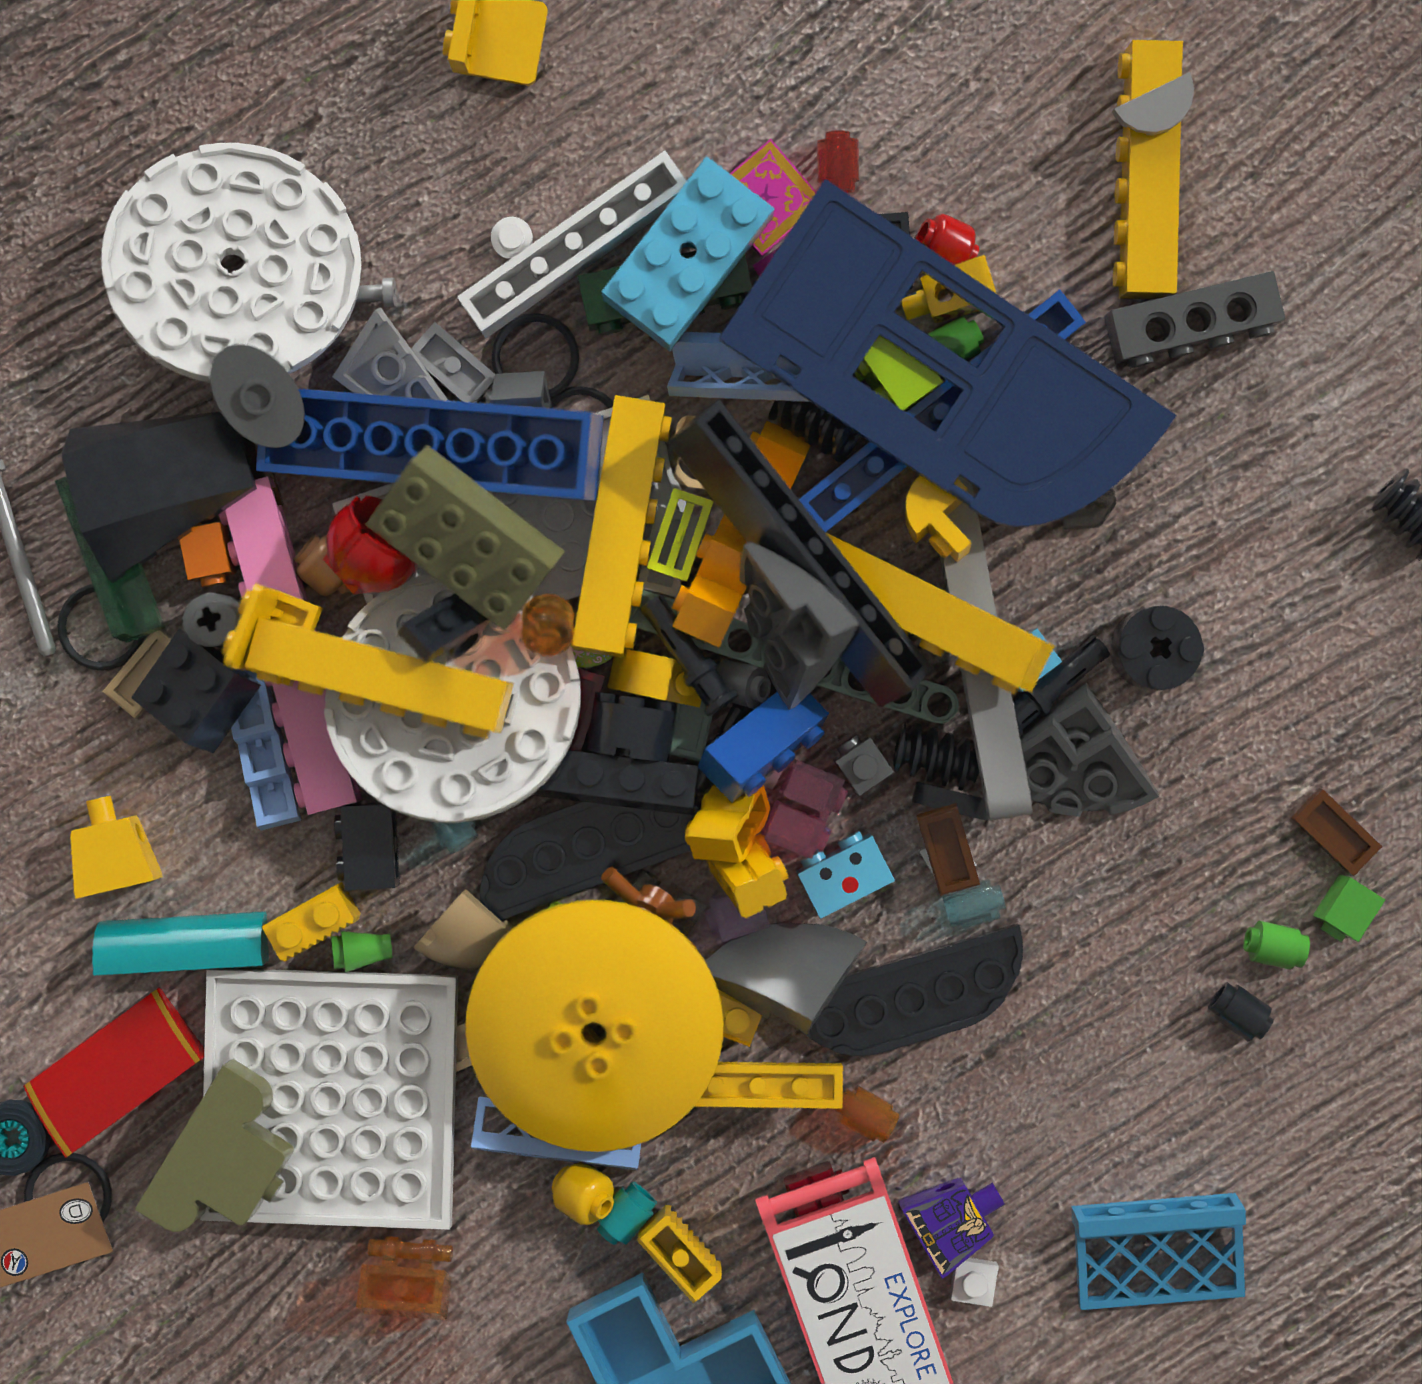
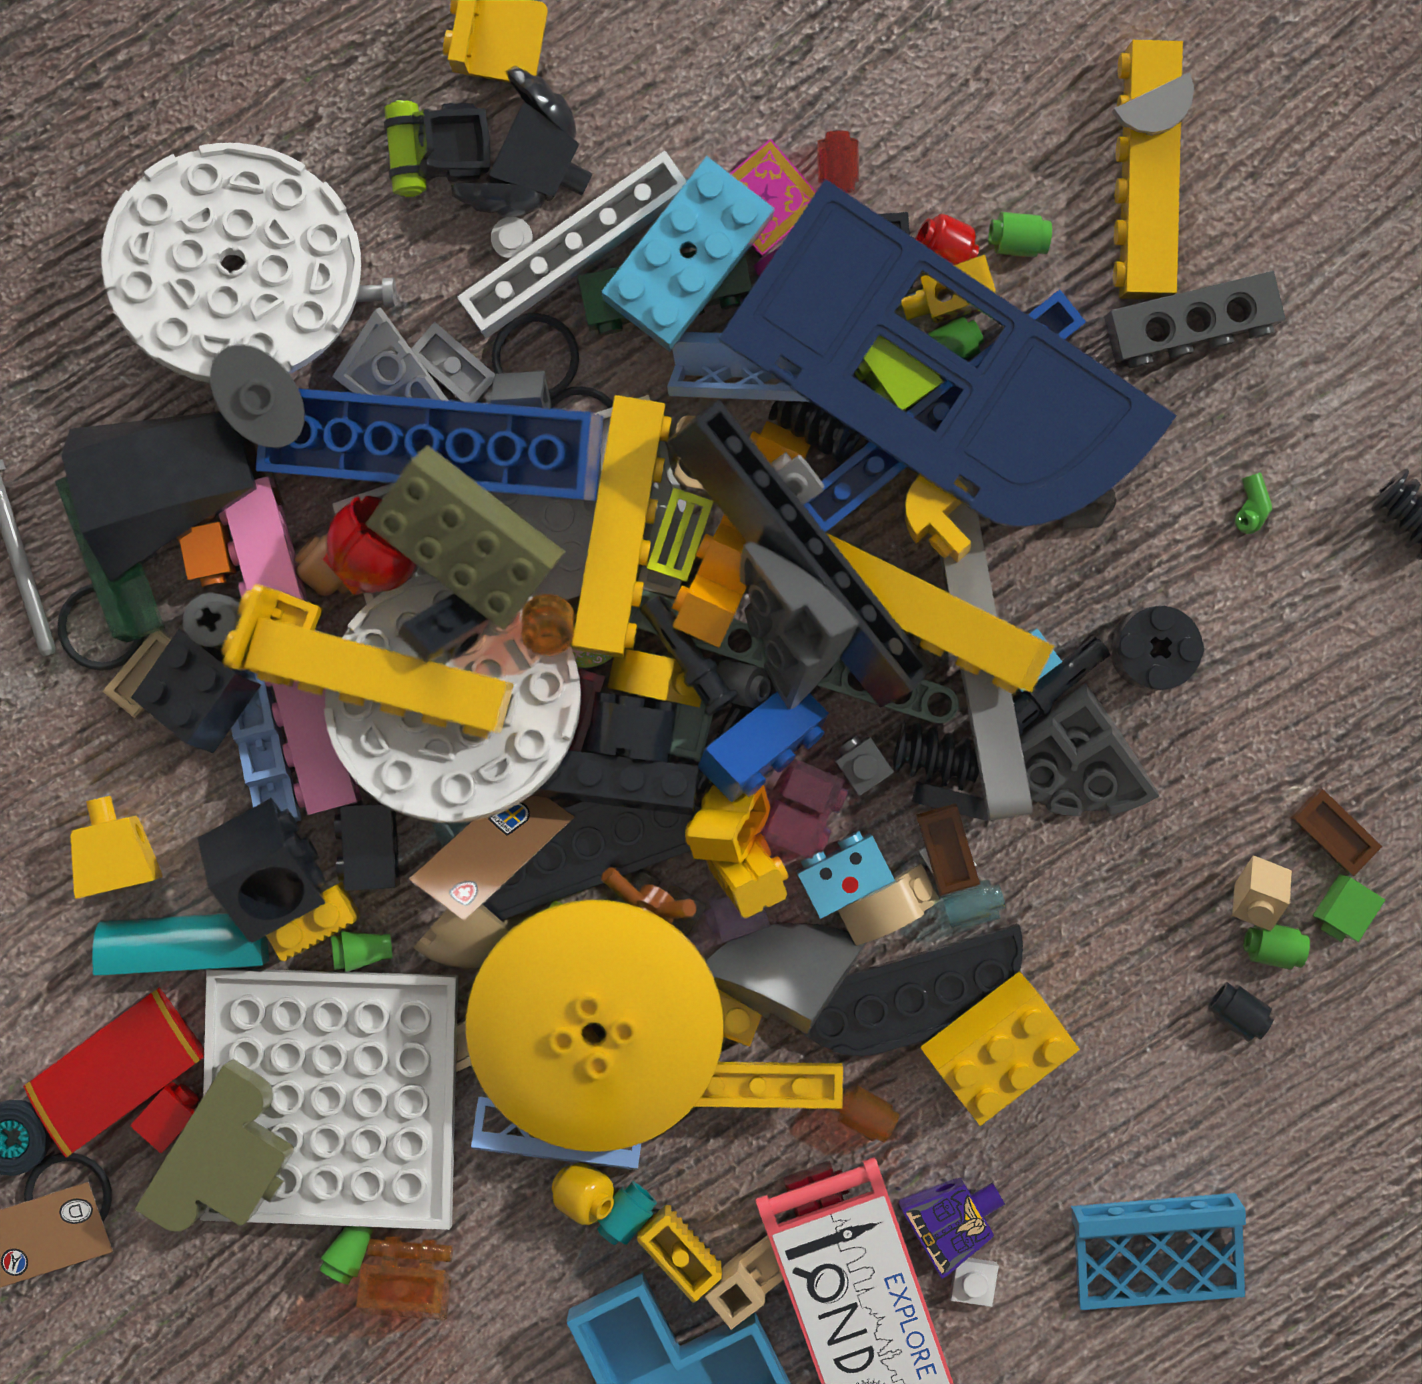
none -> red brick [130,1081,199,1154]
none -> black brick [197,798,326,943]
none -> bright green cone [319,1226,373,1285]
none -> black piece [384,100,491,198]
none -> medium nougat sticker [409,795,575,920]
none -> black torso [451,66,593,217]
none -> tan brick [705,1235,784,1330]
none -> light grey bracket [771,452,824,504]
none -> tan brick [838,864,940,946]
none -> yellow brick [920,971,1080,1126]
none -> bright green brick [988,212,1052,258]
none -> tan brick [1232,855,1292,931]
none -> bright green arm [1235,472,1272,534]

